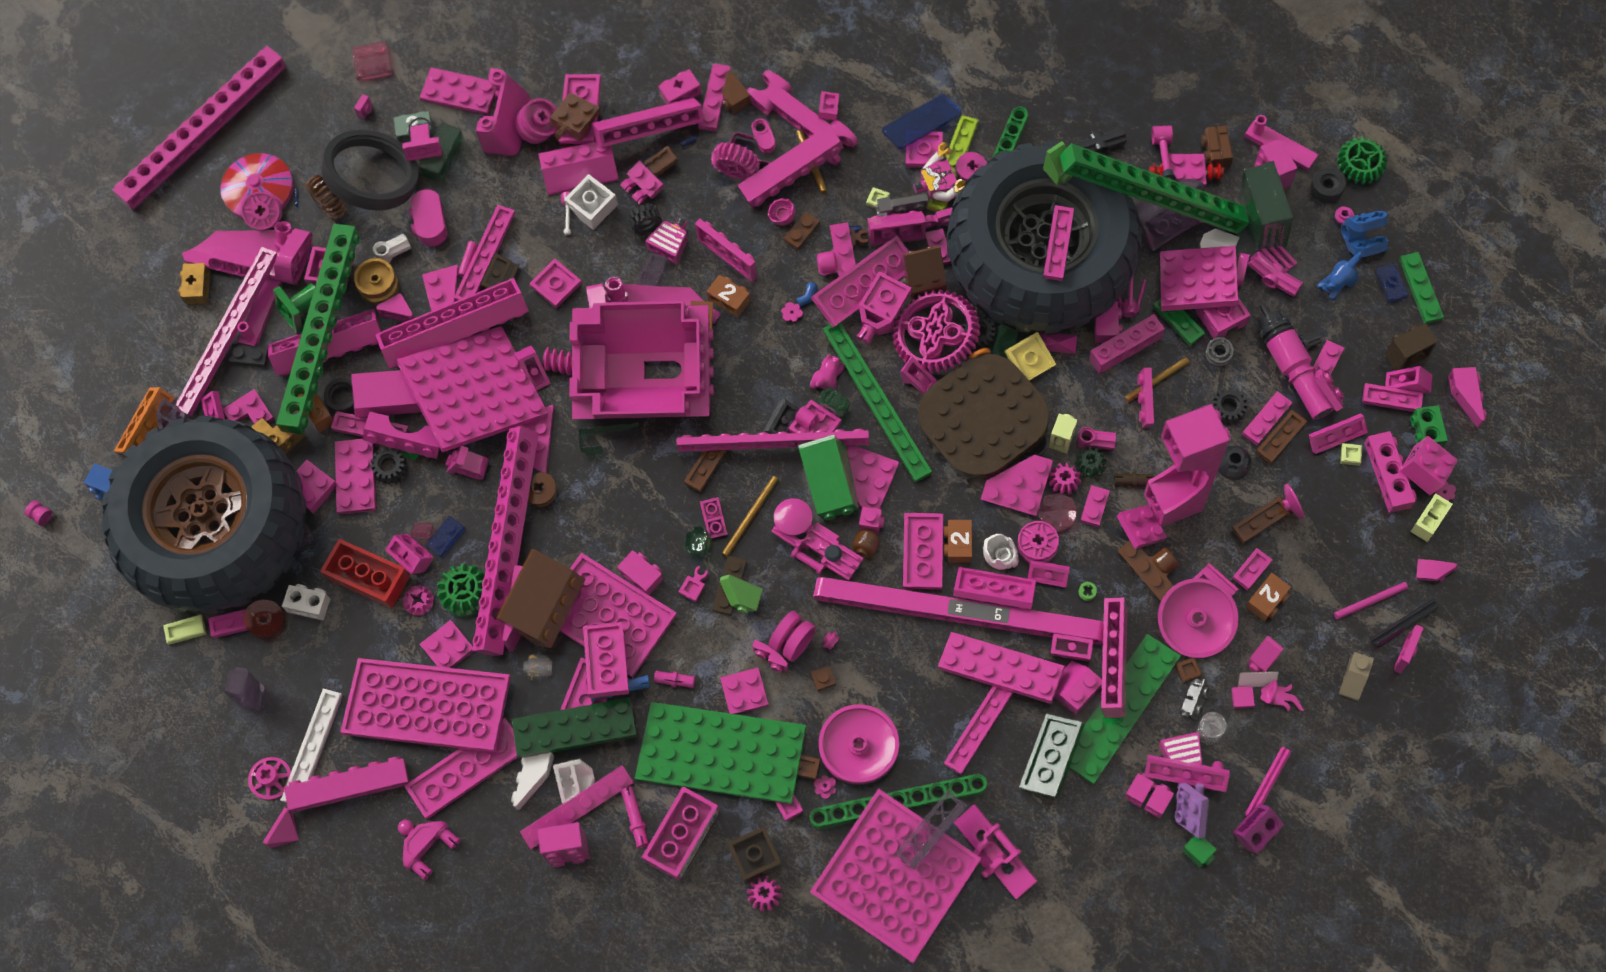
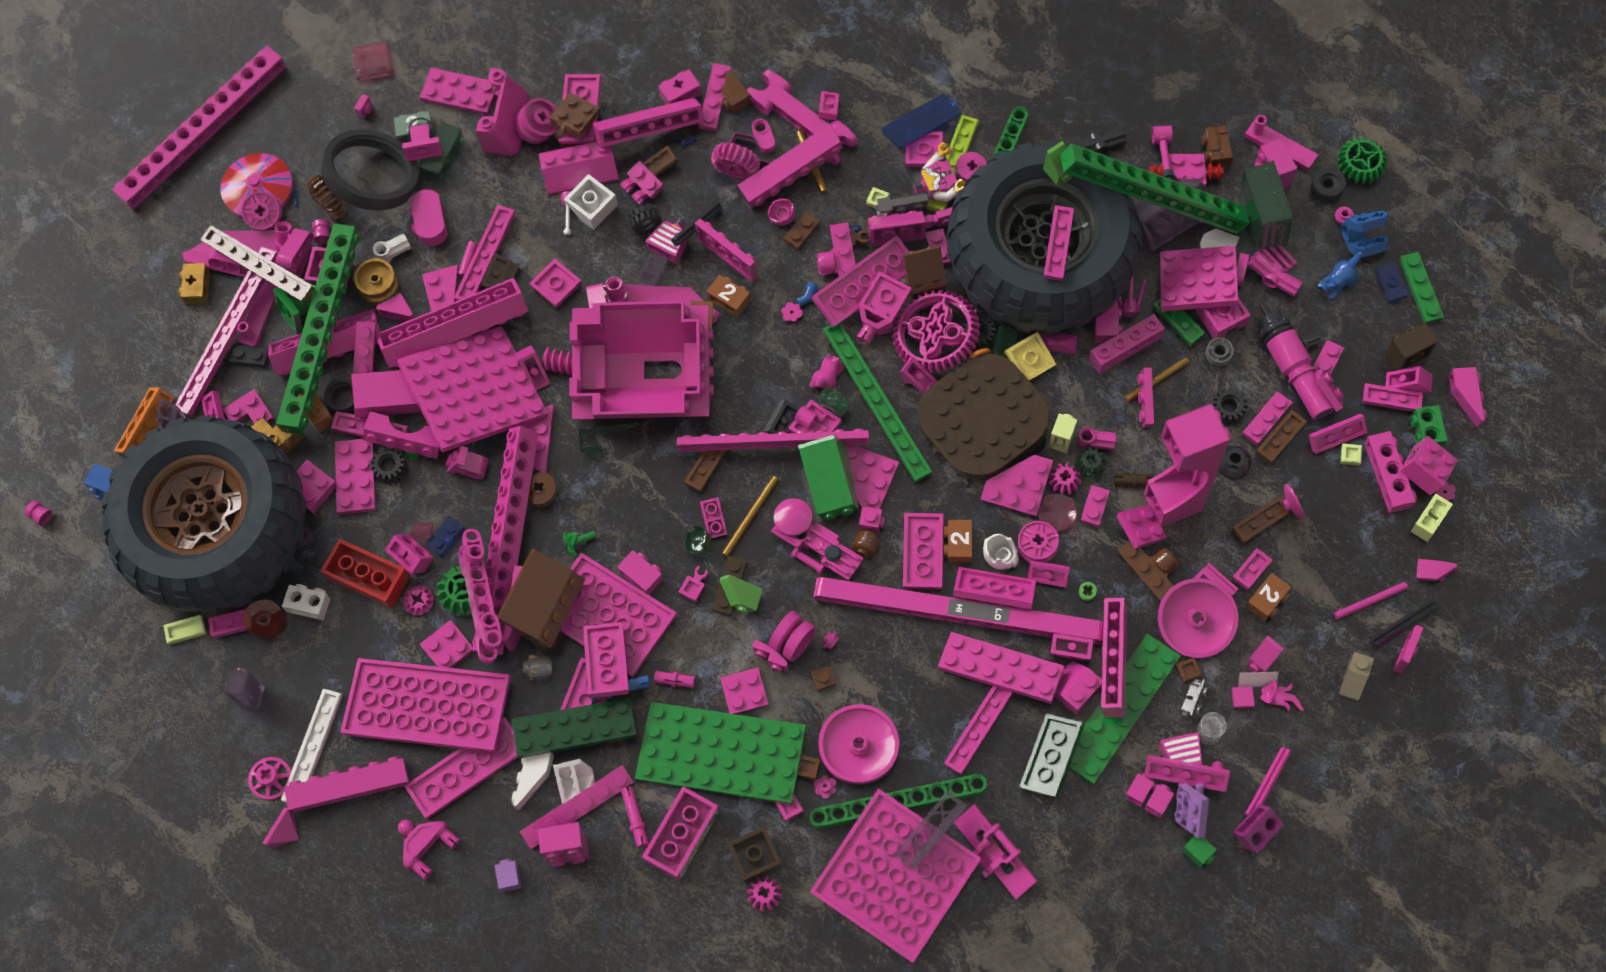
none -> plate [200,225,316,304]
none -> dark pink wheel [312,219,331,244]
none -> dark pink plate [353,321,377,374]
none -> dark pink piece [458,529,502,663]
none -> medium lavender brick [495,859,522,892]
none -> green plant [563,531,596,559]
none -> black axle [671,202,723,247]

